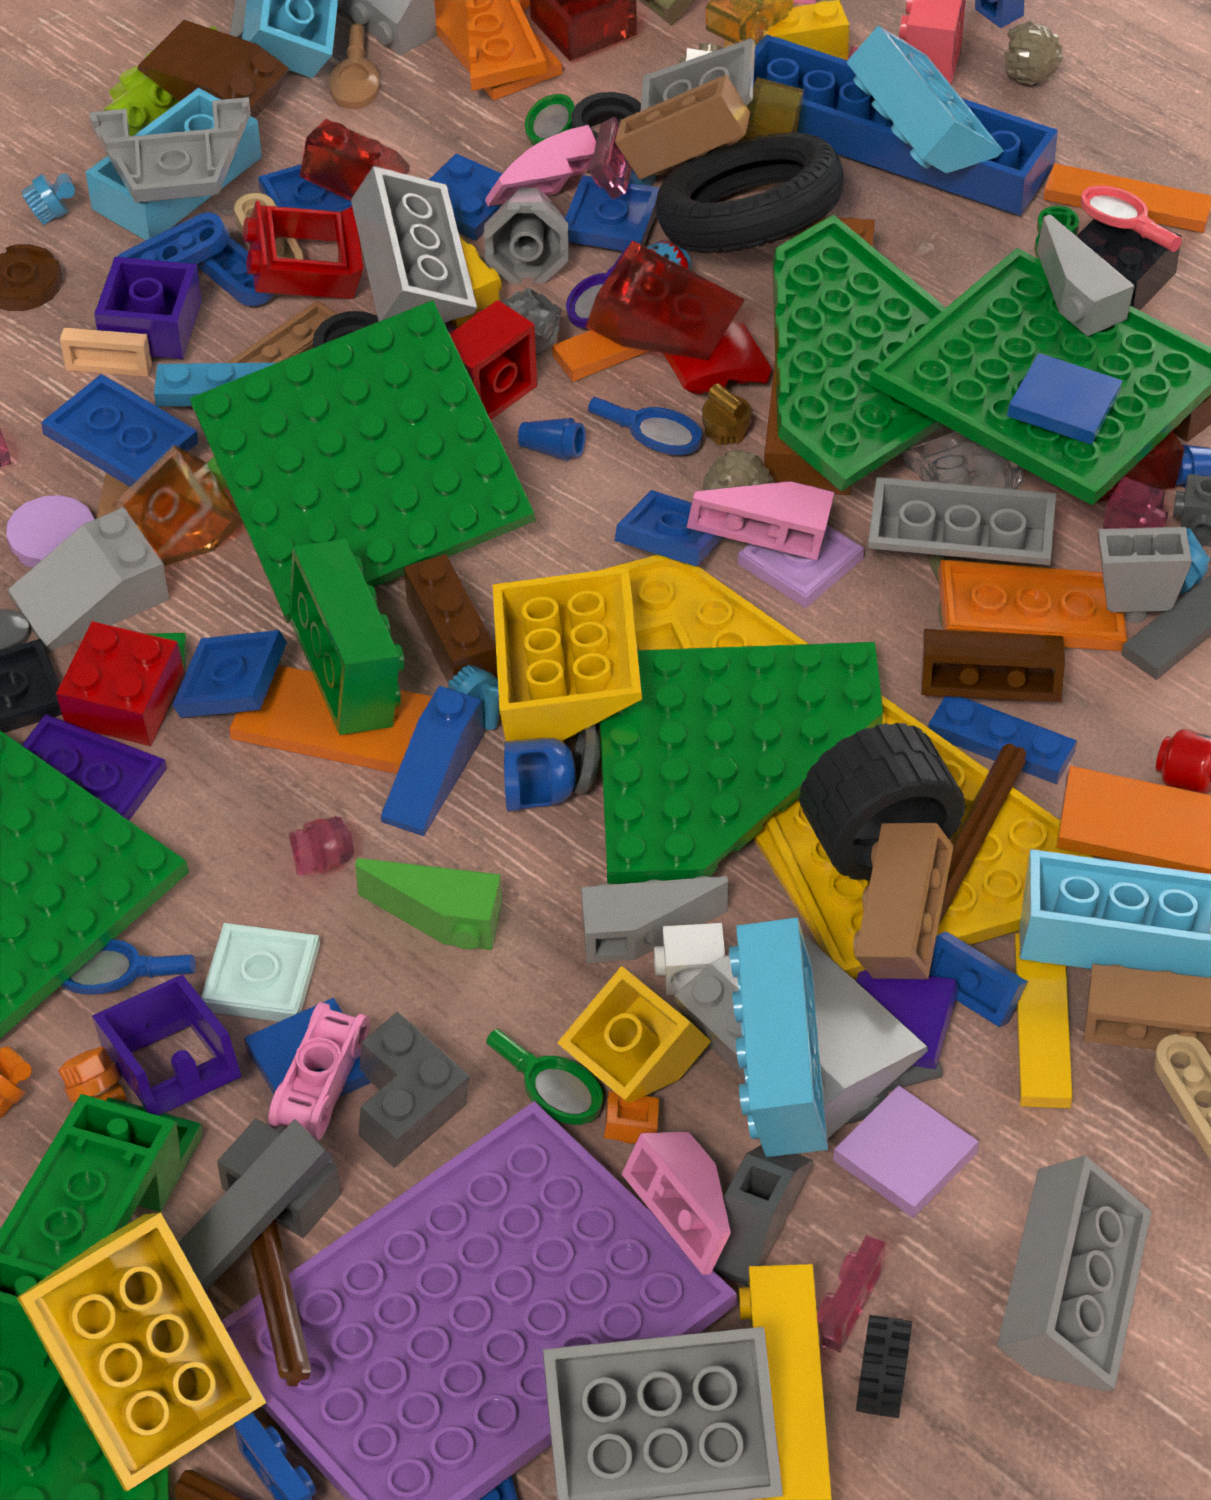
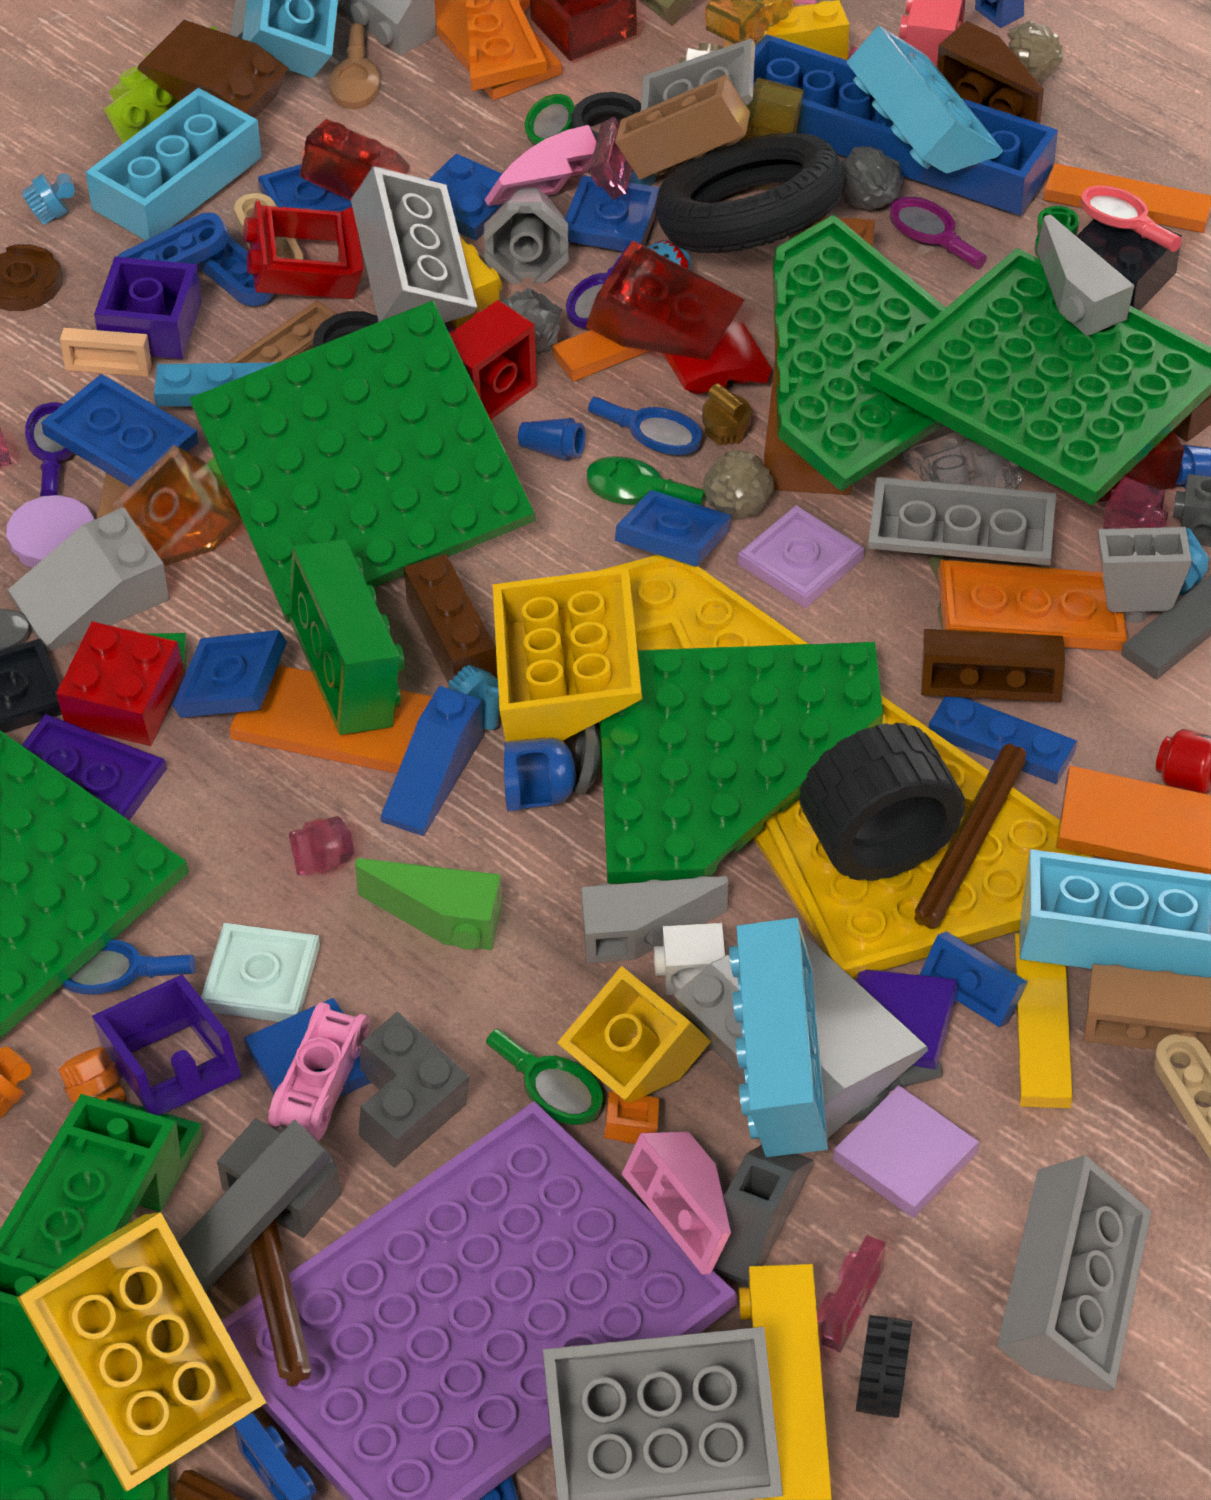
light grey wing [89,97,251,203] -> none
bright pink slope [686,481,834,560] -> none
medium nougat brick [853,823,954,979] -> none
blue tile [1007,353,1123,445] -> none
none -> dark purple piece [25,402,73,497]
none -> green piece [587,456,706,506]
none -> dark grey piece [841,146,904,210]
none -> magenta piece [890,197,987,269]
none -> reddish brown slope [937,21,1044,124]

